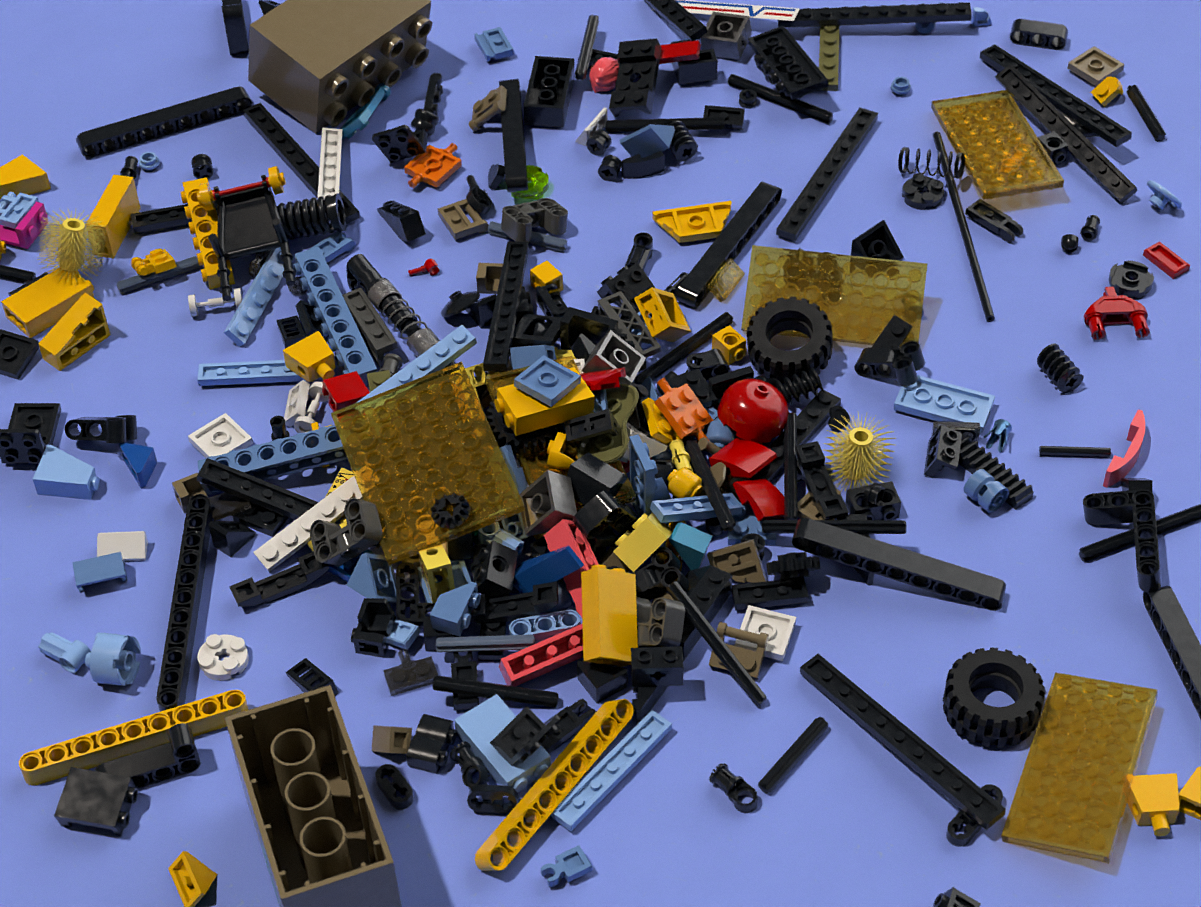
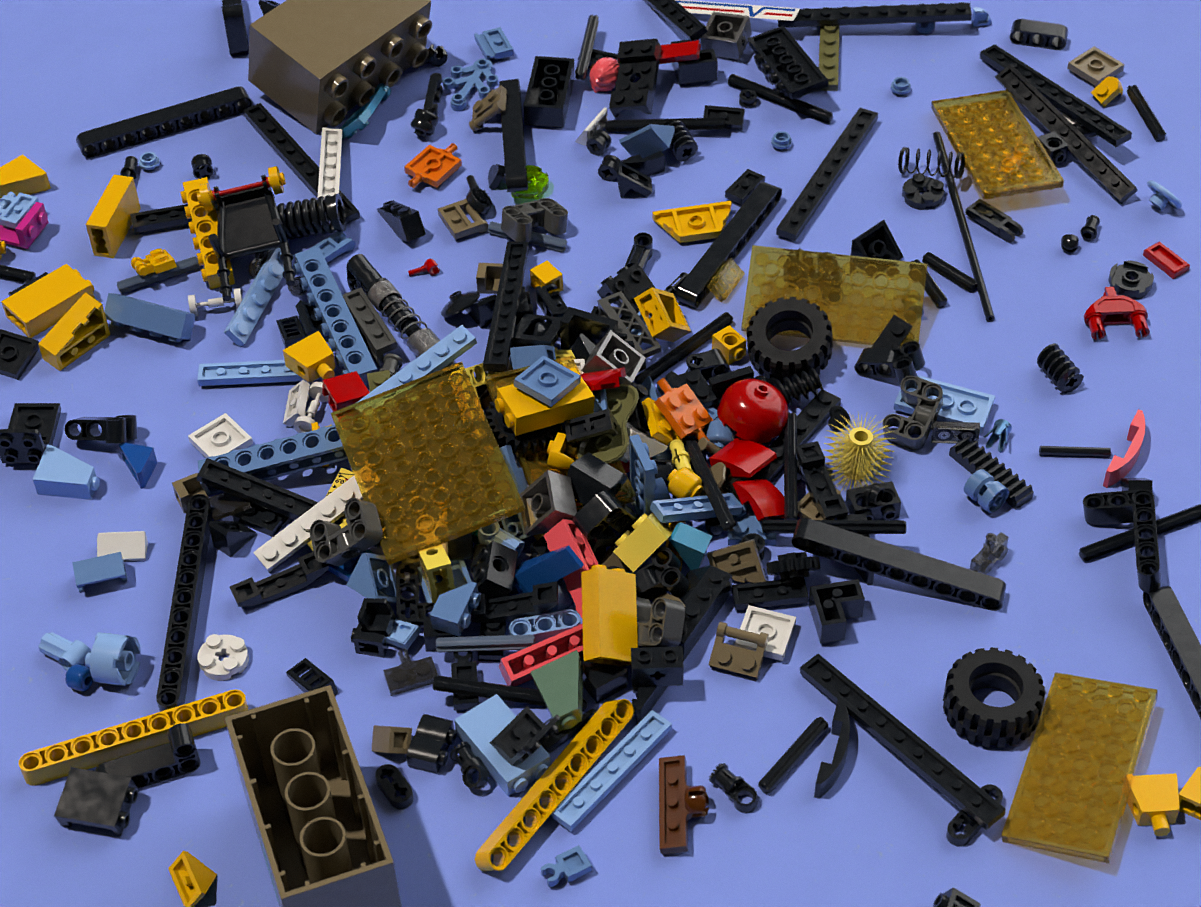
light yellow piece [38,208,106,282] -> none
black pin [270,416,290,441] -> none
black bracket [372,125,428,163] -> none
black gear [431,492,470,529] -> none
black beam [467,784,518,813] -> none
black axle [666,581,767,706] -> none
black bracket [924,424,962,478] -> none
none -> blue piece [65,664,93,692]
none -> medium blue brick [104,293,196,343]
none -> black piece [421,44,448,67]
none -> medium blue plant [443,58,499,111]
none -> sand green slope [531,650,583,732]
none -> black slope [616,160,652,198]
none -> reddish brown plate [659,755,709,854]
none -> black plate [725,169,765,205]
none -> medium blue plate [771,131,792,150]
none -> black brick [808,579,865,644]
none -> black slope [814,699,850,799]
none -> dark grey beam [883,376,943,450]
none -> black axle [909,259,947,308]
none -> black axle [922,252,977,292]
none -> clear smoke plate [970,532,1009,574]

